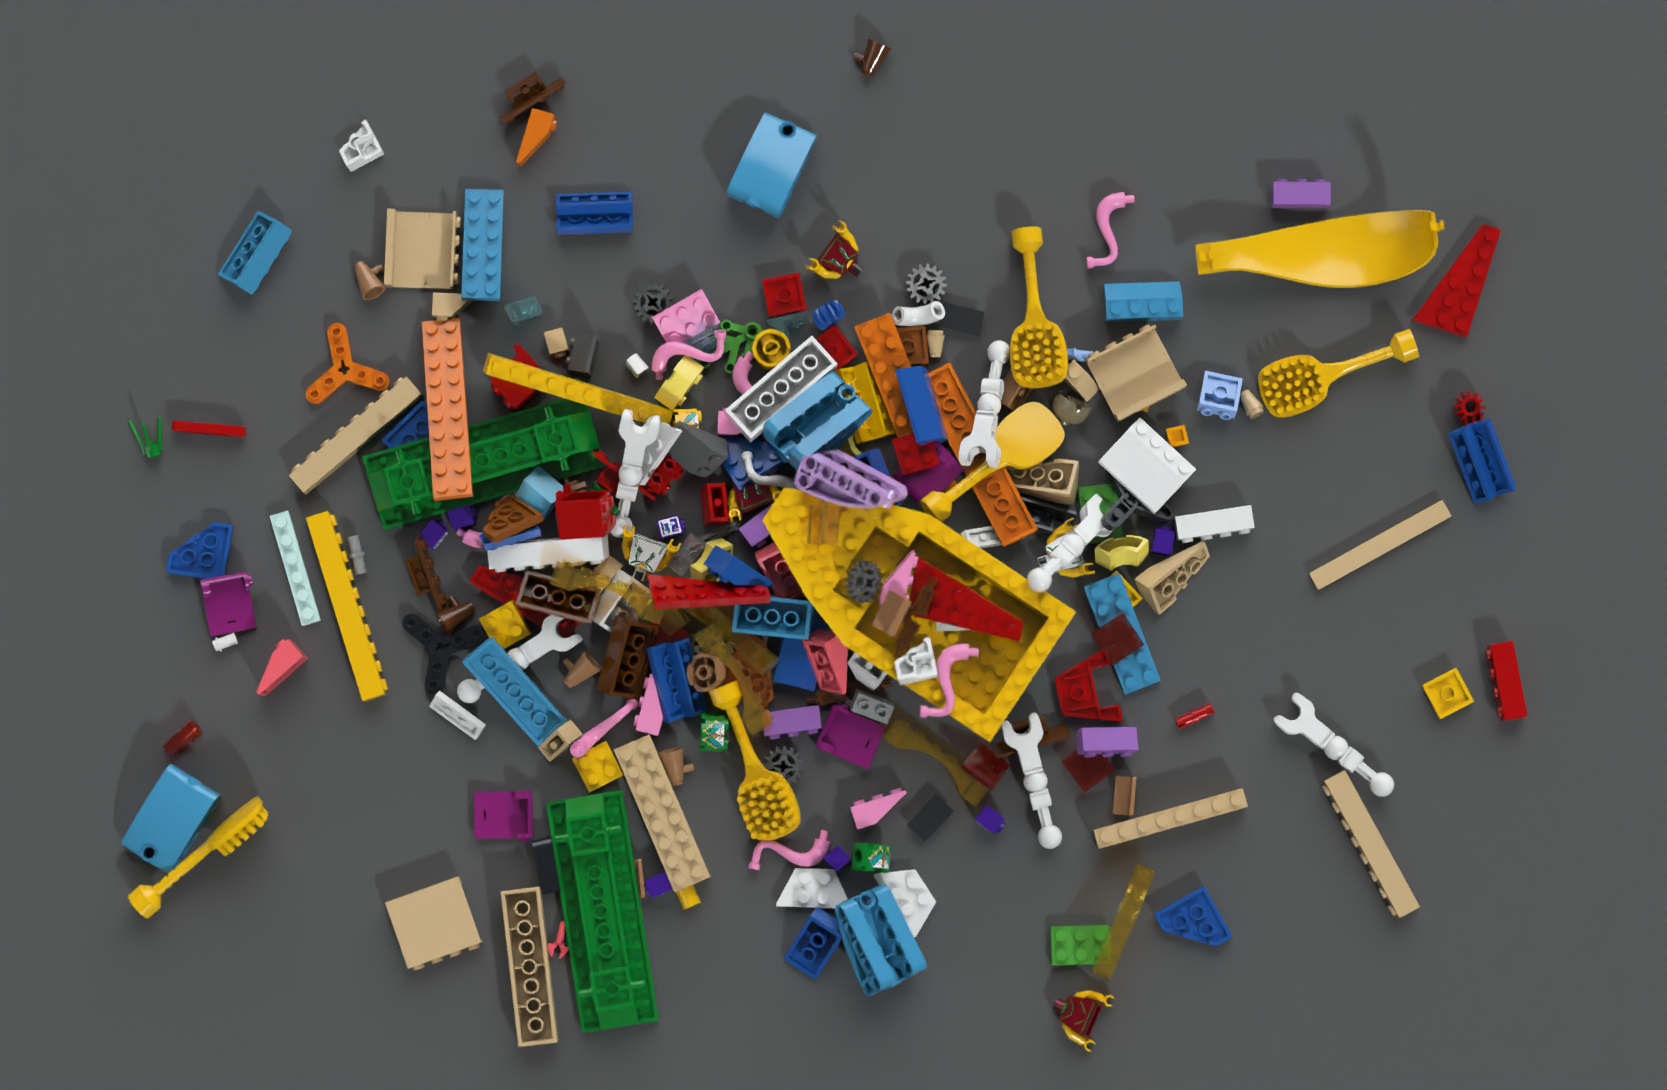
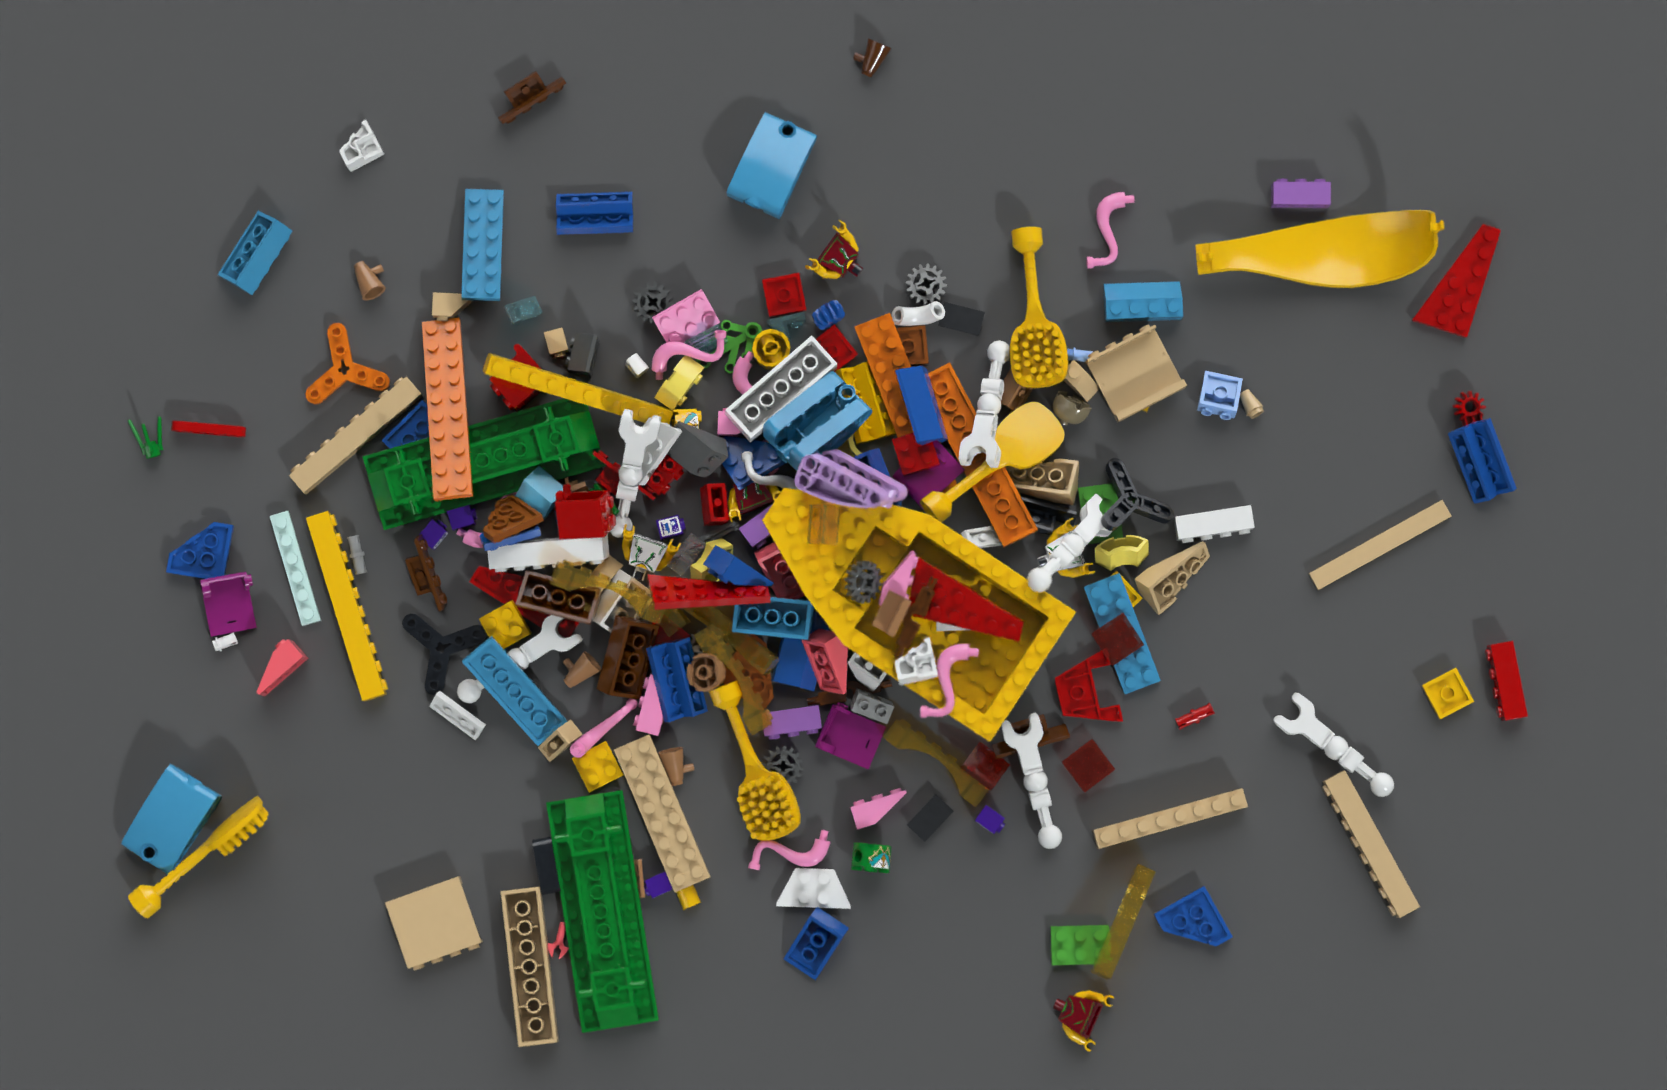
clear red axle [163,719,204,757] -> none
tan panel [384,209,461,290] -> none
reddish brown piece [436,596,475,635] -> none
magenta door [474,791,533,842] -> none
orange slope [516,108,558,167] -> none
green brick [700,713,729,752] -> none
dark purple brick [824,845,851,872] -> none
dark azure panel [835,884,927,996] -> none
white wing [873,869,936,938] -> none
tan cone [926,330,945,357] -> none
medium lavender brick [1075,727,1139,757] -> none
white slope [1098,418,1196,514] -> none
medium nougat panel [1112,776,1136,816] -> none
dark purple brick [1150,526,1175,556] -> none
light orange plate [1165,425,1189,447] -> none
yellow piece [1258,329,1419,418] -> none

